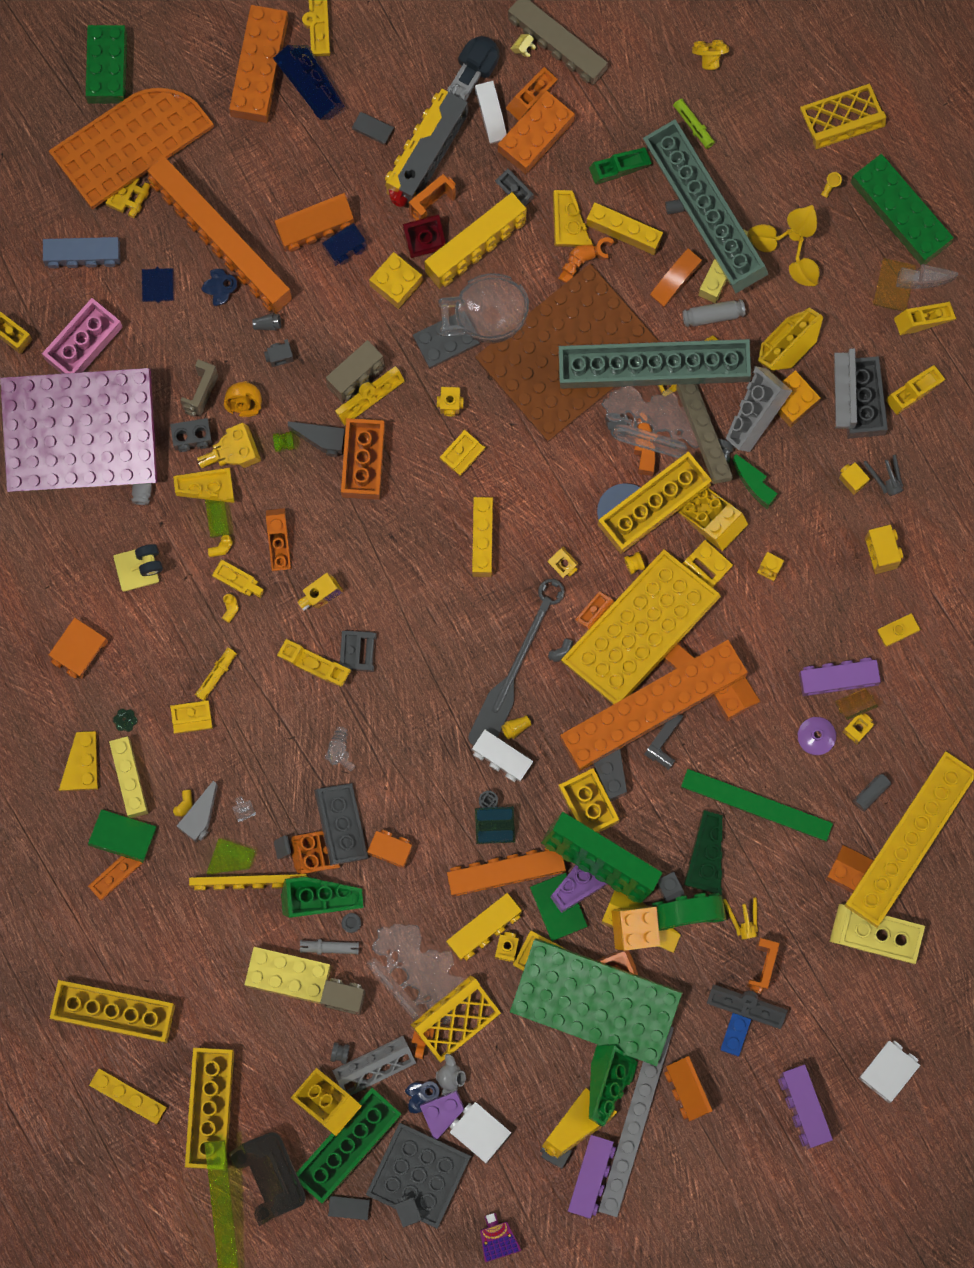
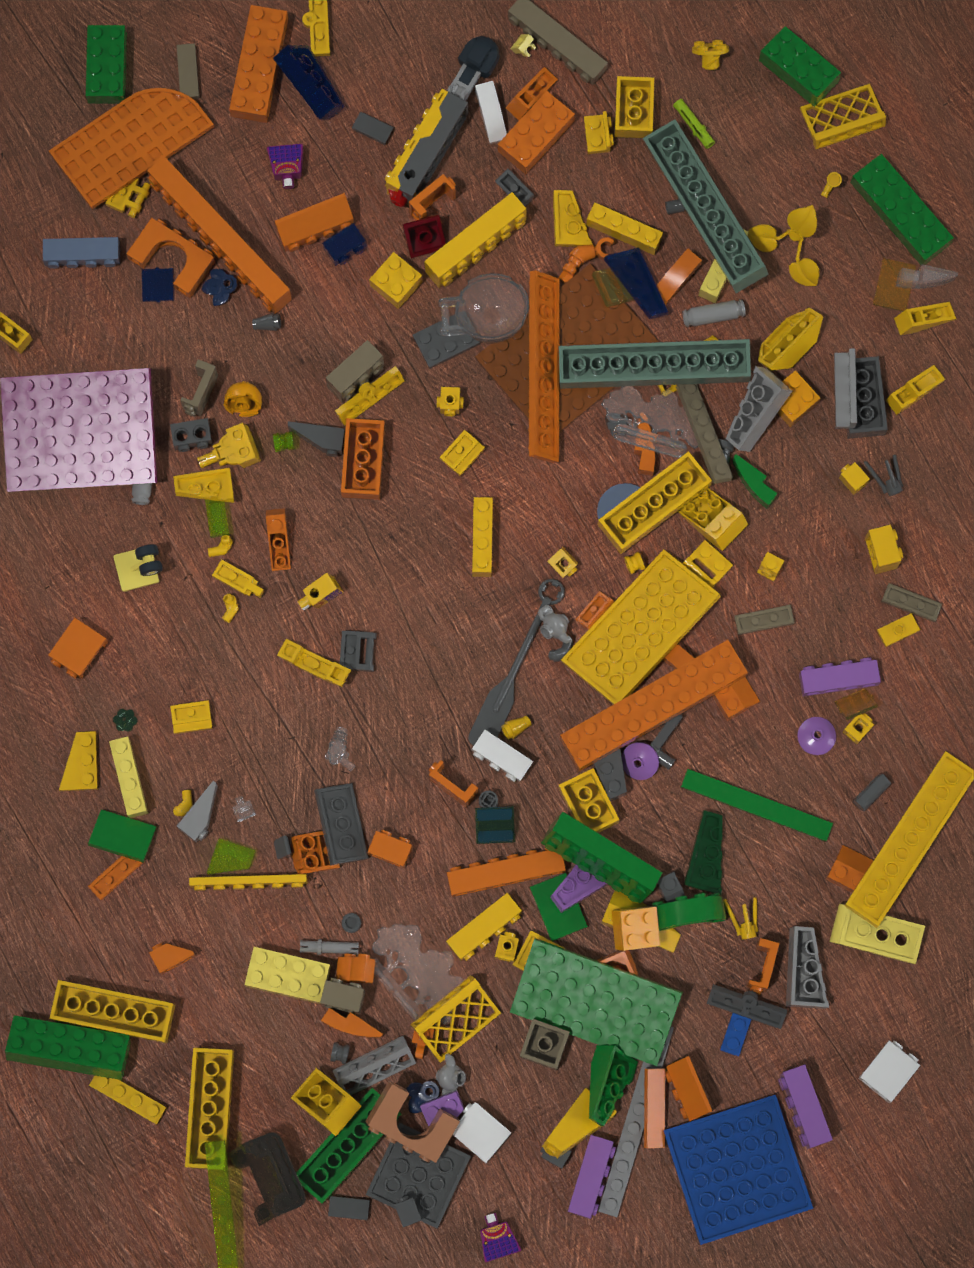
bright pink brick [42,298,123,374] -> none
yellow pin [194,647,237,701] -> none
dark grey brick [264,339,294,367] -> none
green wedge [281,876,364,918] -> none
green slope [589,147,652,185] -> none
none -> green brick [5,1015,131,1080]
none -> orange arch [126,218,215,298]
none -> orange slope [149,943,196,975]
none -> dark tan tile [177,43,199,99]
none -> torso [267,144,304,189]
none -> orange slope [321,1008,383,1038]
none -> orange brick [336,954,375,983]
none -> nougat arch [365,1080,460,1163]
none -> orange panel [429,760,478,808]
none -> dark tan brick [519,1019,570,1071]
none -> orange plate [528,270,559,463]
none -> light grey piece [538,605,572,644]
none -> yellow bracket [584,111,614,154]
none -> clear yellow tile [592,264,641,307]
none -> clear blue wing [604,247,668,319]
none -> yellow brick [615,76,654,138]
none -> medium lavender dish [621,742,659,780]
none -> orange tile [644,1068,665,1148]
none -> blue plate [663,1095,813,1245]
none -> dark tan tile [734,605,795,635]
none -> green brick [759,26,841,107]
none -> light grey wedge [786,926,829,1009]
none -> dark tan tile [881,583,942,623]

